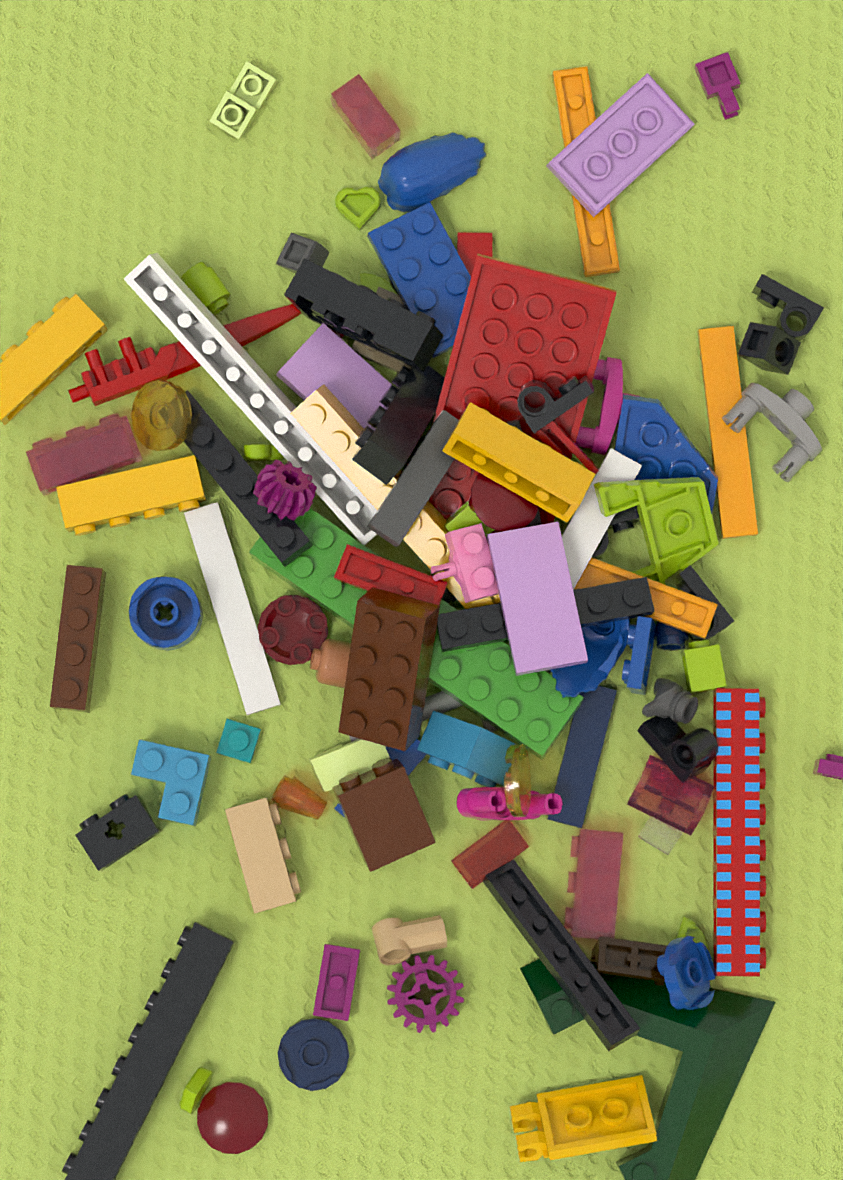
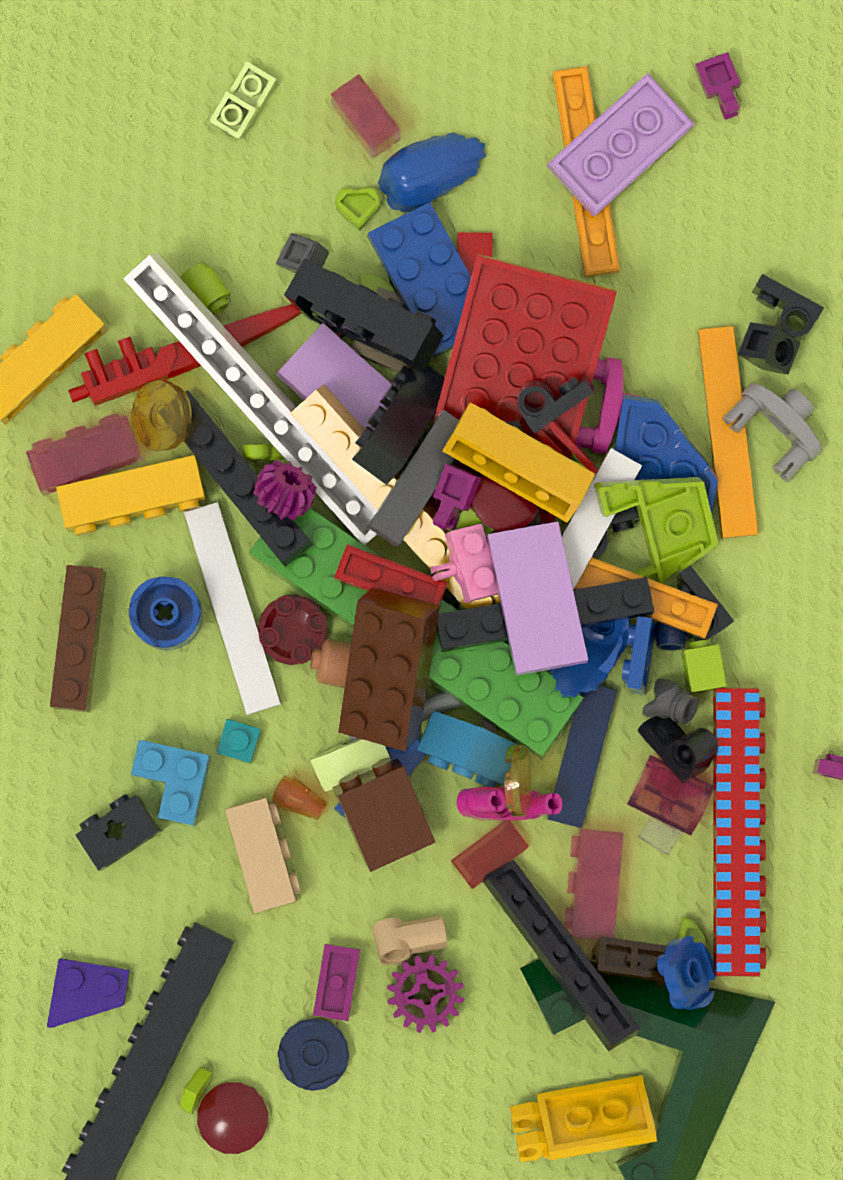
none -> dark purple wing [47,958,130,1028]
none -> magenta plate [433,463,482,531]

